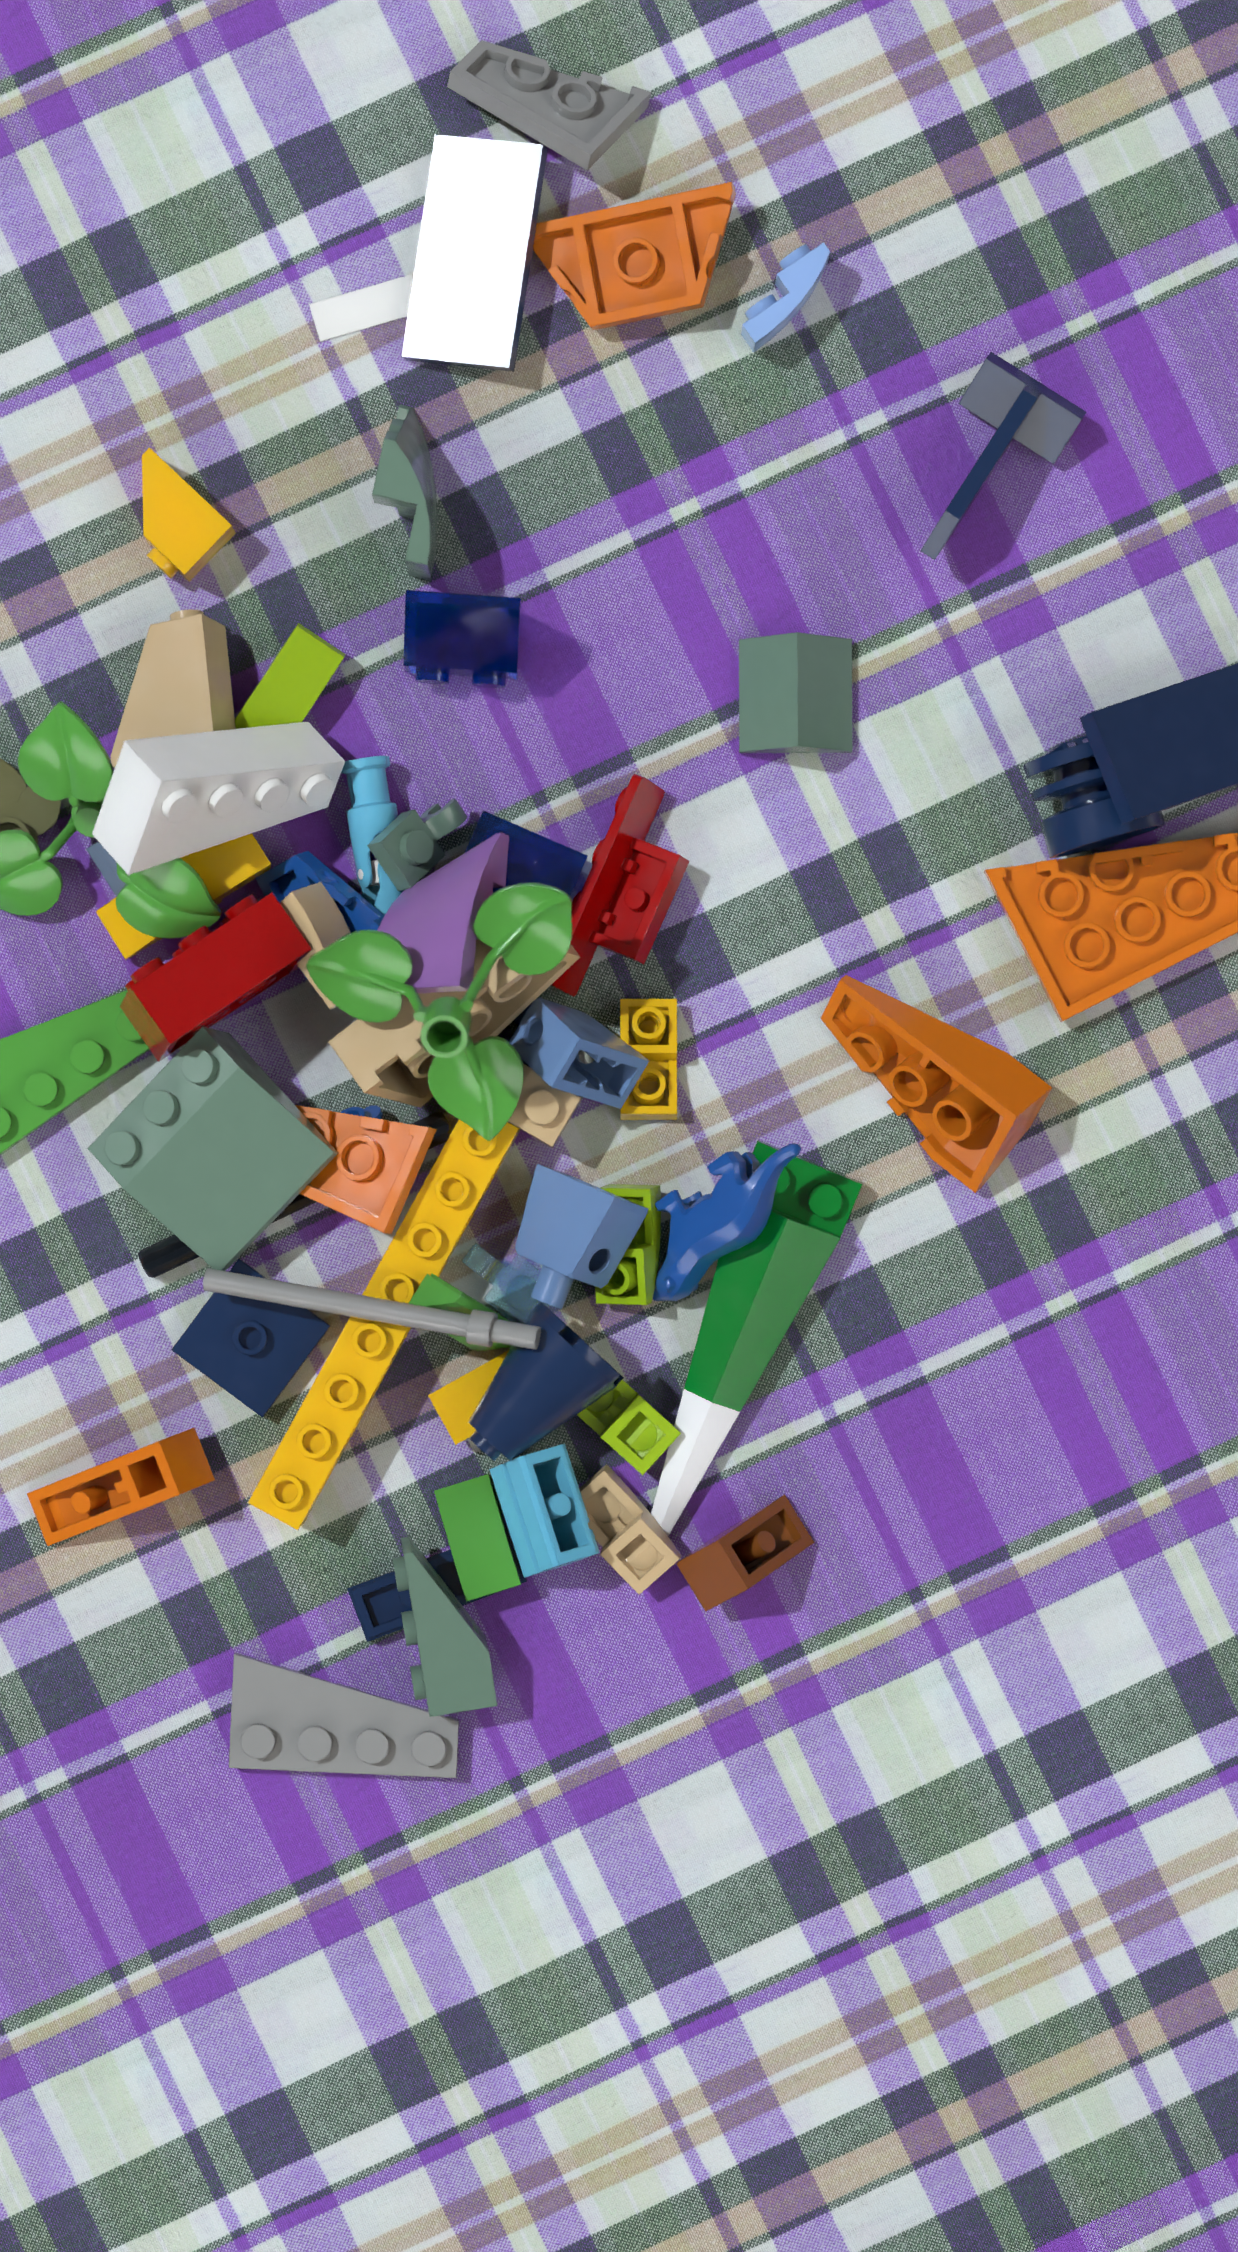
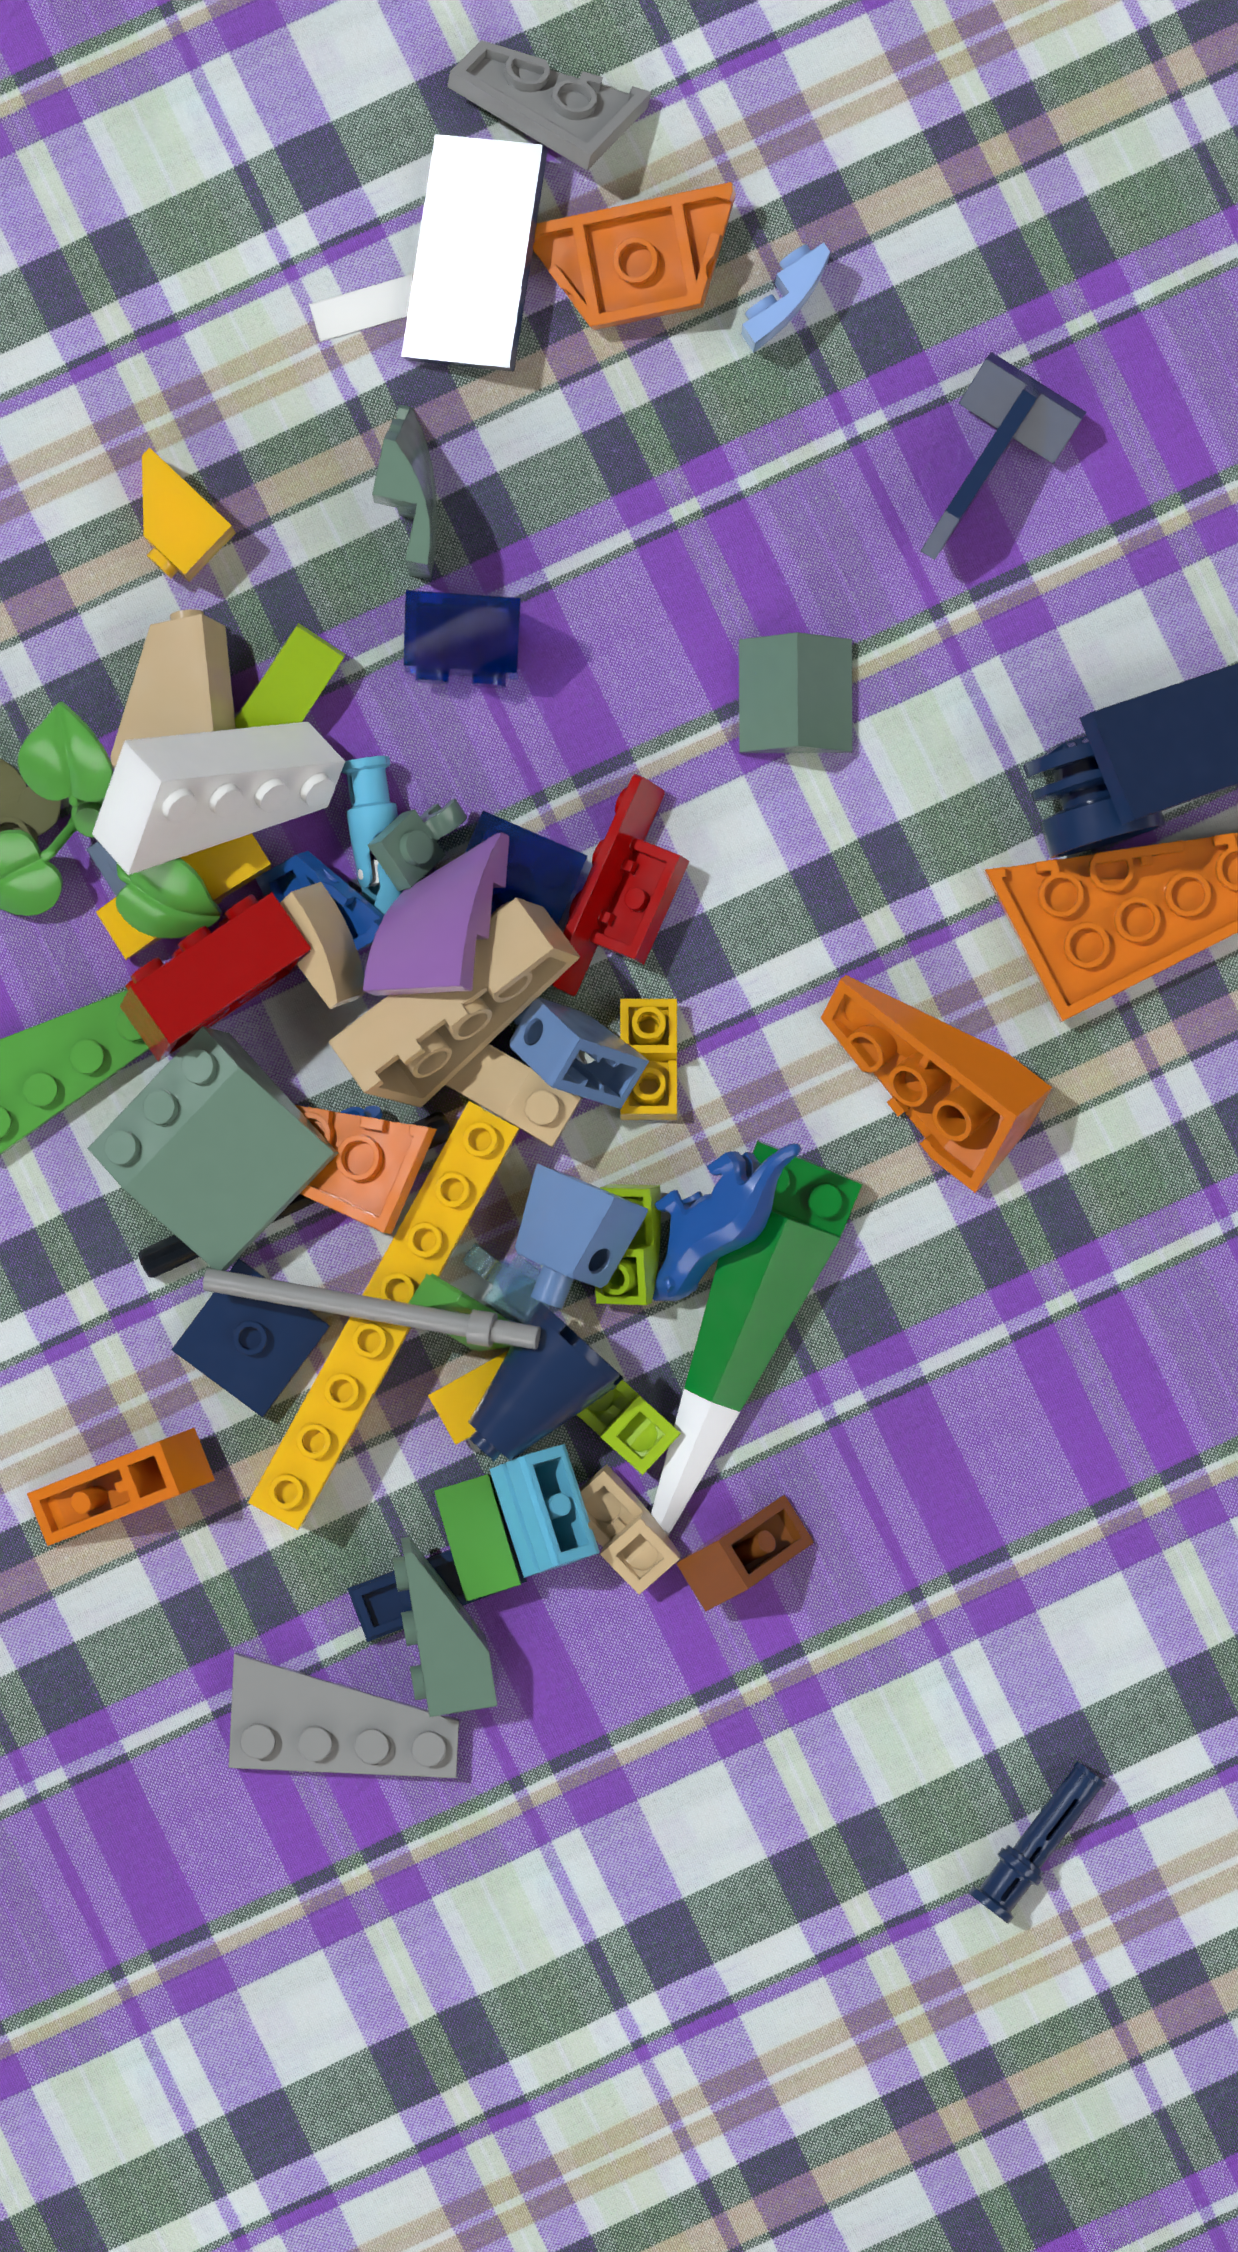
bright green plant [306,883,572,1141] -> none
none -> dark blue pin [968,1761,1106,1924]

